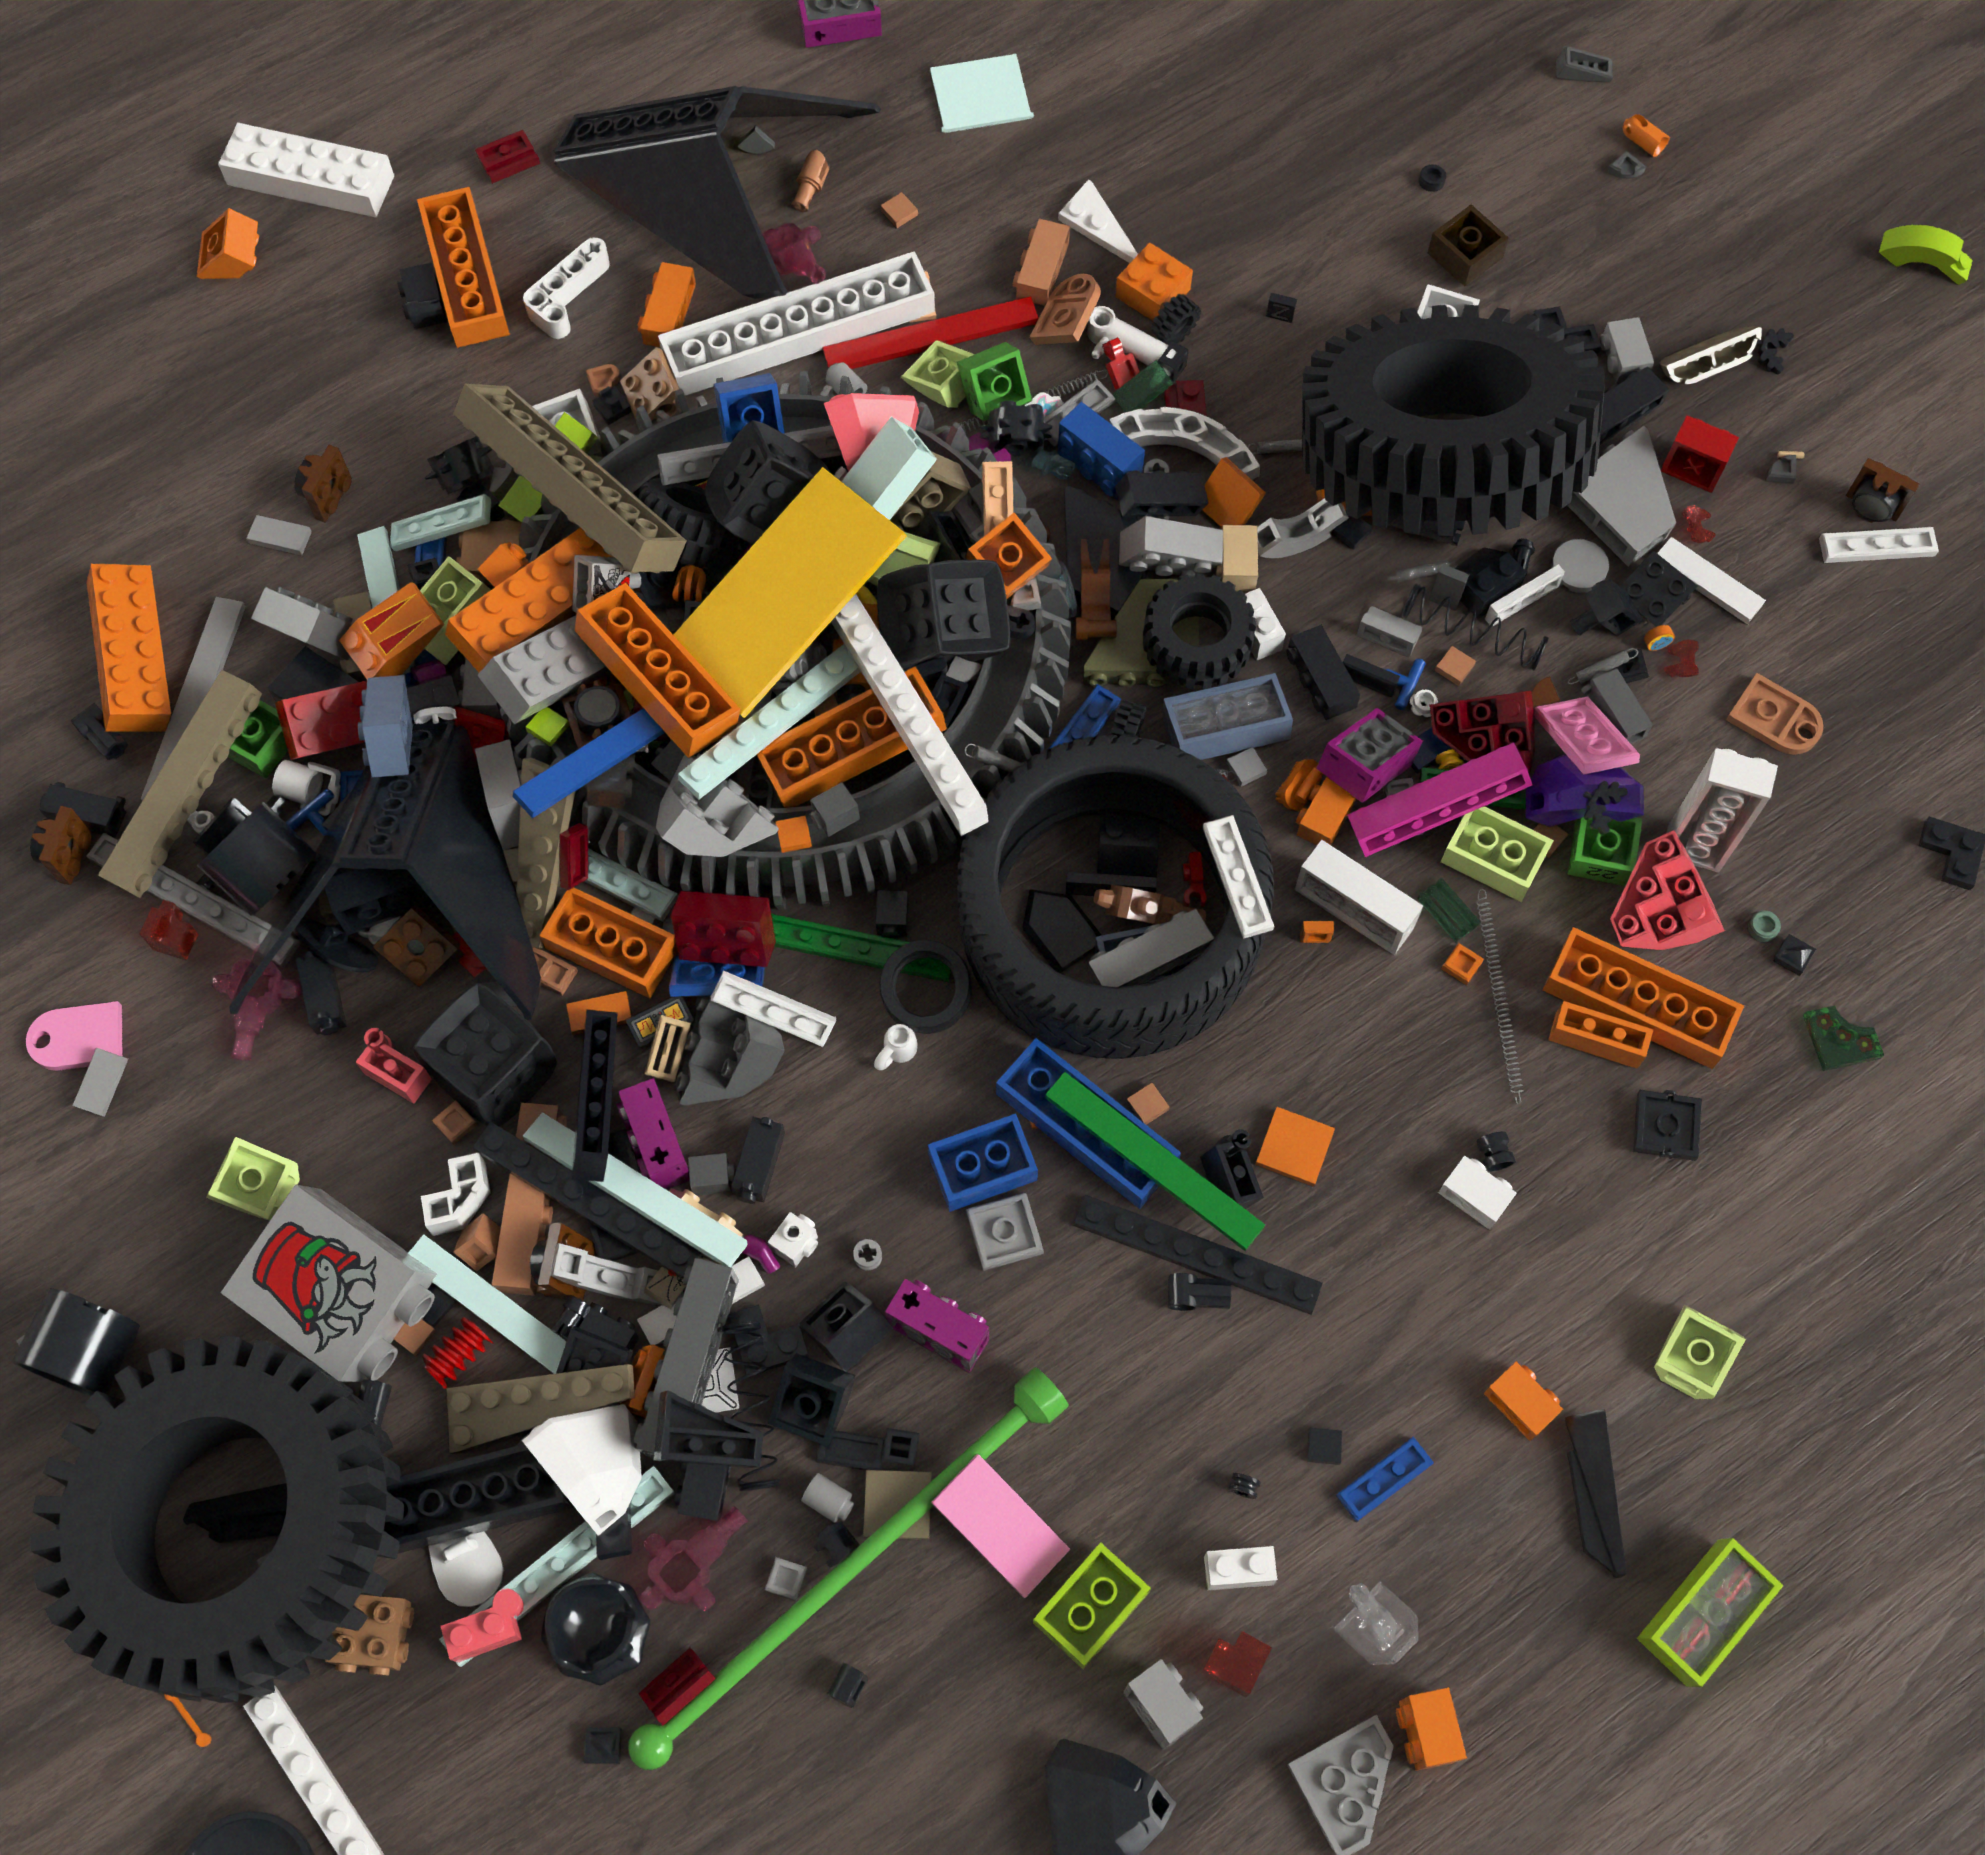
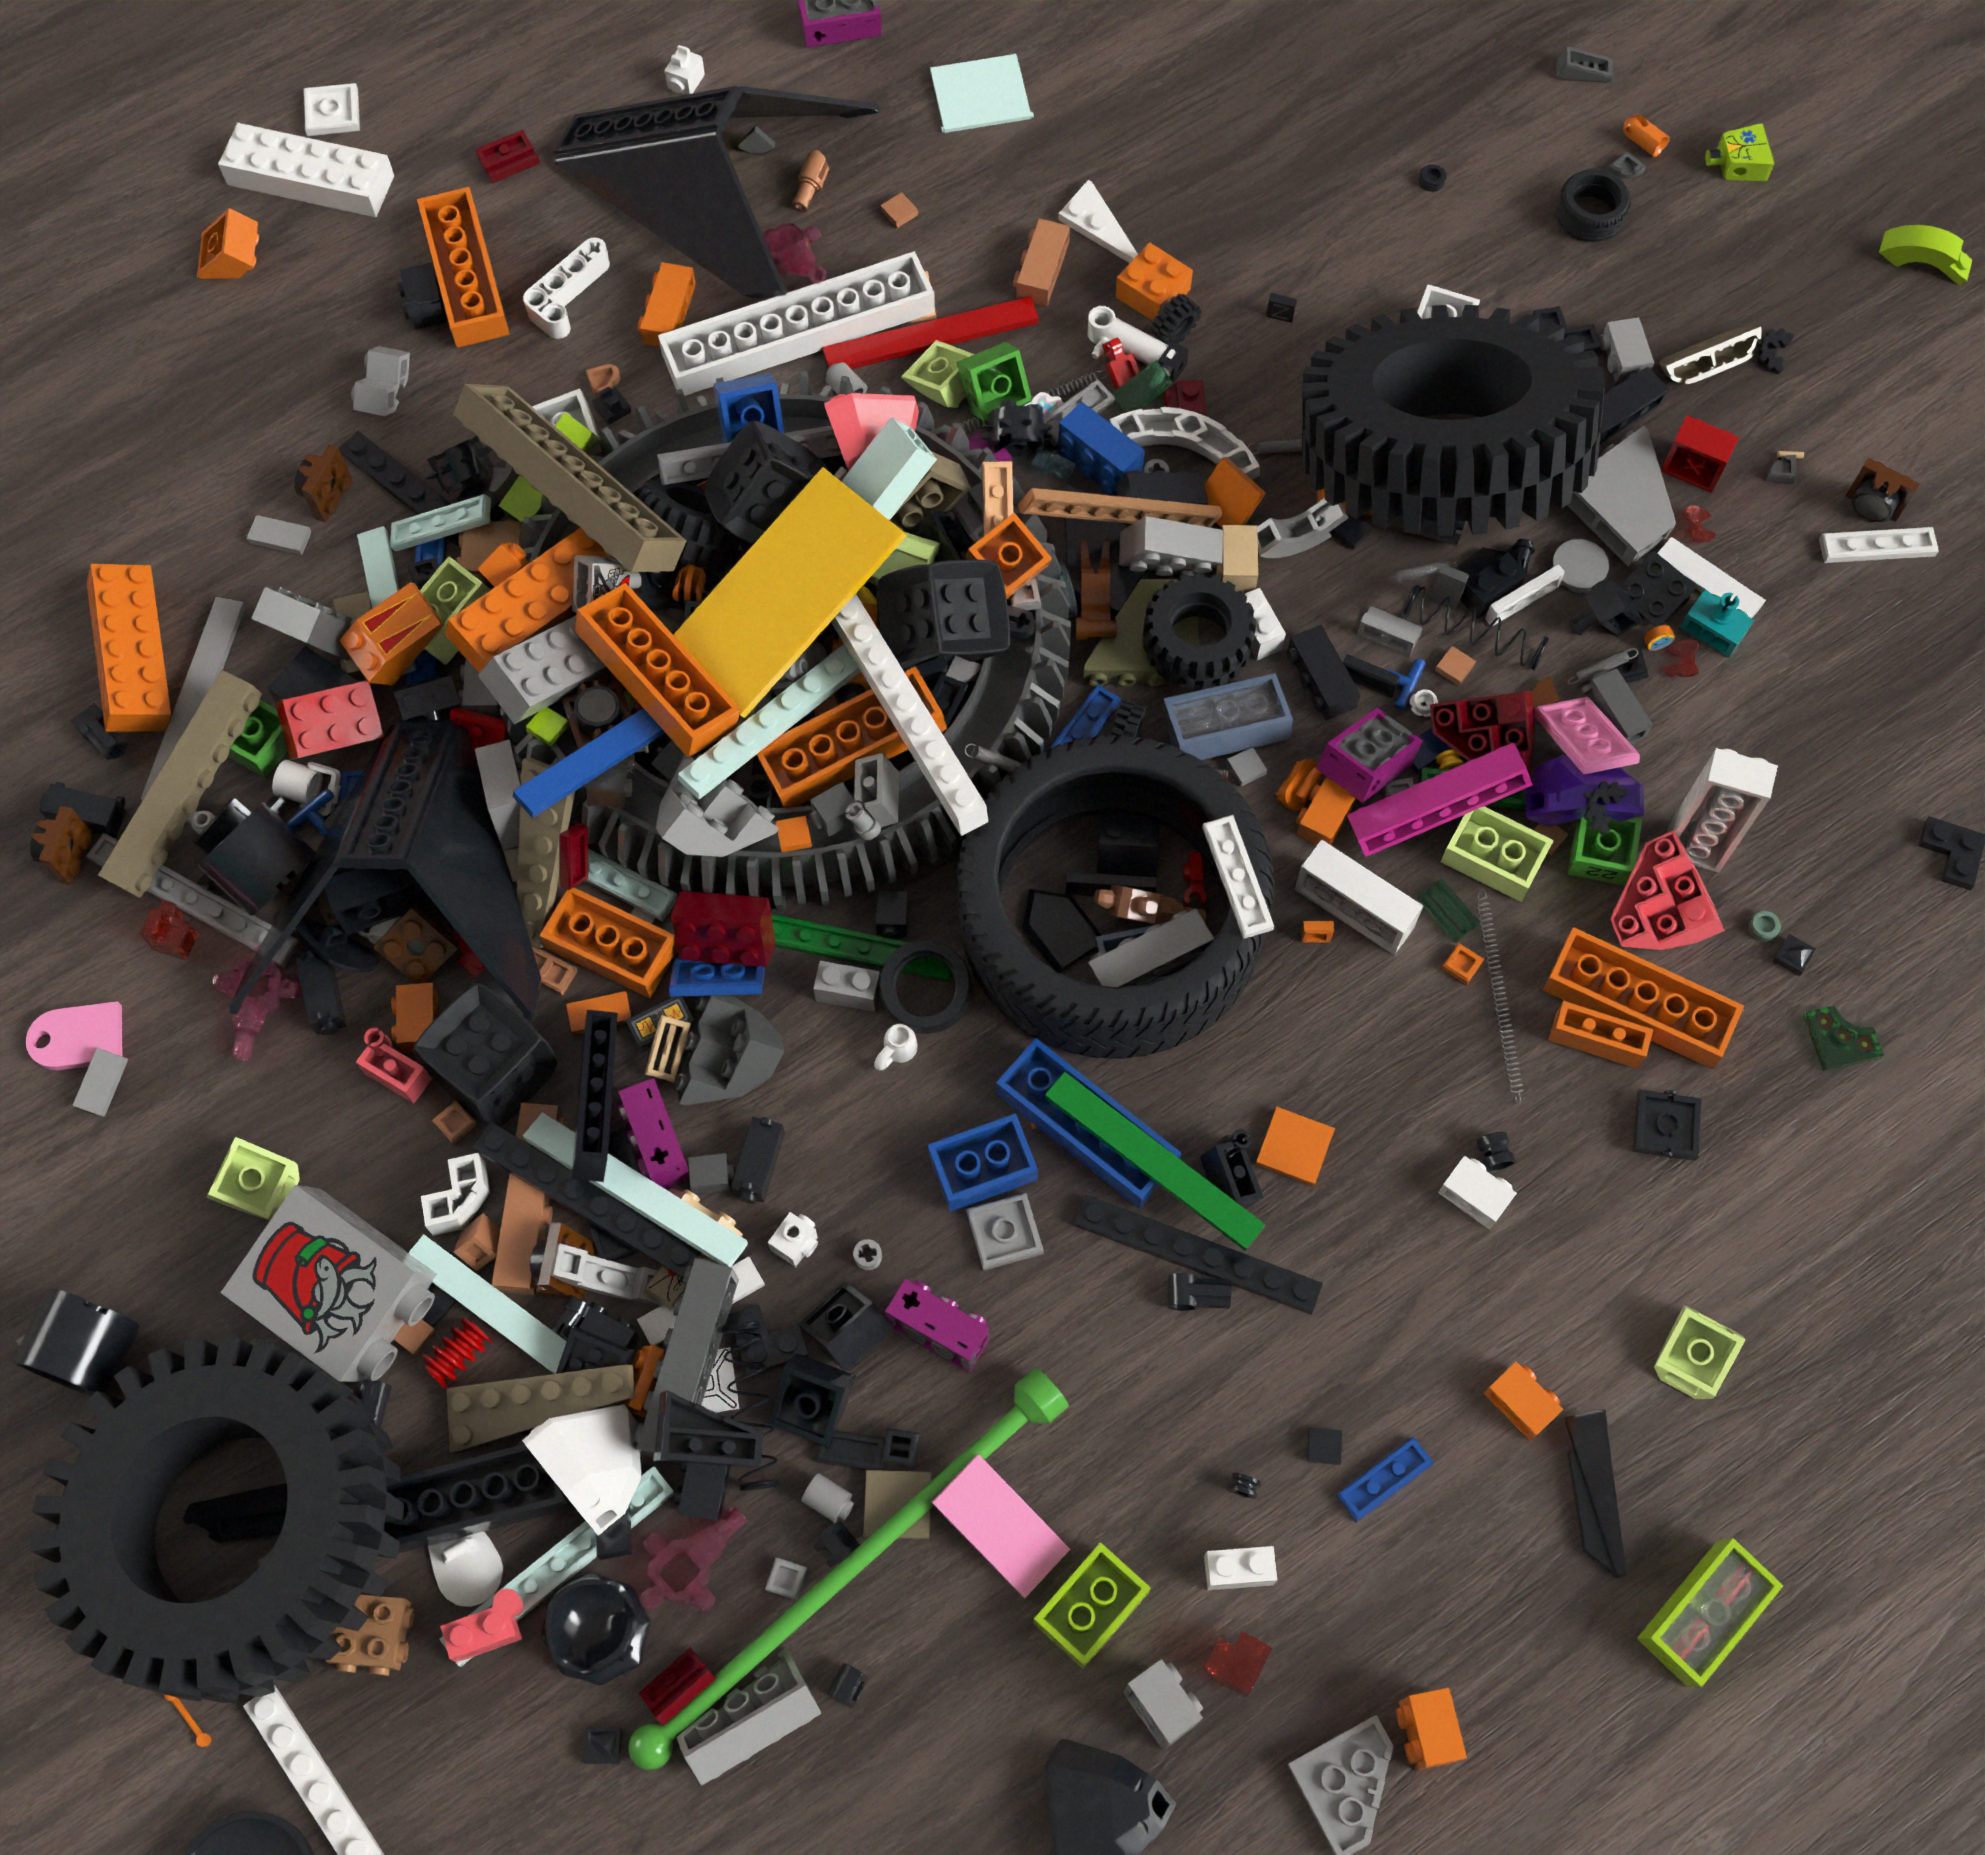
sand blue brick [358,675,413,777] -> none
magenta tile [410,660,447,682] -> none
white piece [414,707,457,724] -> none
medium nougat plate [620,348,679,421] -> none
white tile [711,971,836,1047] -> none
magenta arm [743,1234,780,1274] -> none
nougat tile [1030,274,1101,345] -> none
nougat tile [1126,1083,1170,1125] -> none
clear piece [1334,1582,1418,1665] -> none
dark brown brick [1427,204,1509,287] -> none
nougat tile [1726,673,1823,755] -> none
none -> white tile [304,83,360,136]
none -> black plate [339,431,463,548]
none -> light grey brick [351,346,410,416]
none -> orange brick [391,982,439,1053]
none -> white brick [664,45,705,95]
none -> light grey wedge [676,1647,822,1786]
none -> light grey brick [813,961,880,1012]
none -> light grey hinge [845,753,899,840]
none -> medium nougat tile [1018,488,1223,527]
none -> black tyre [1556,169,1631,242]
none -> teal brick [1680,590,1754,658]
none -> lime torso [1705,123,1774,181]

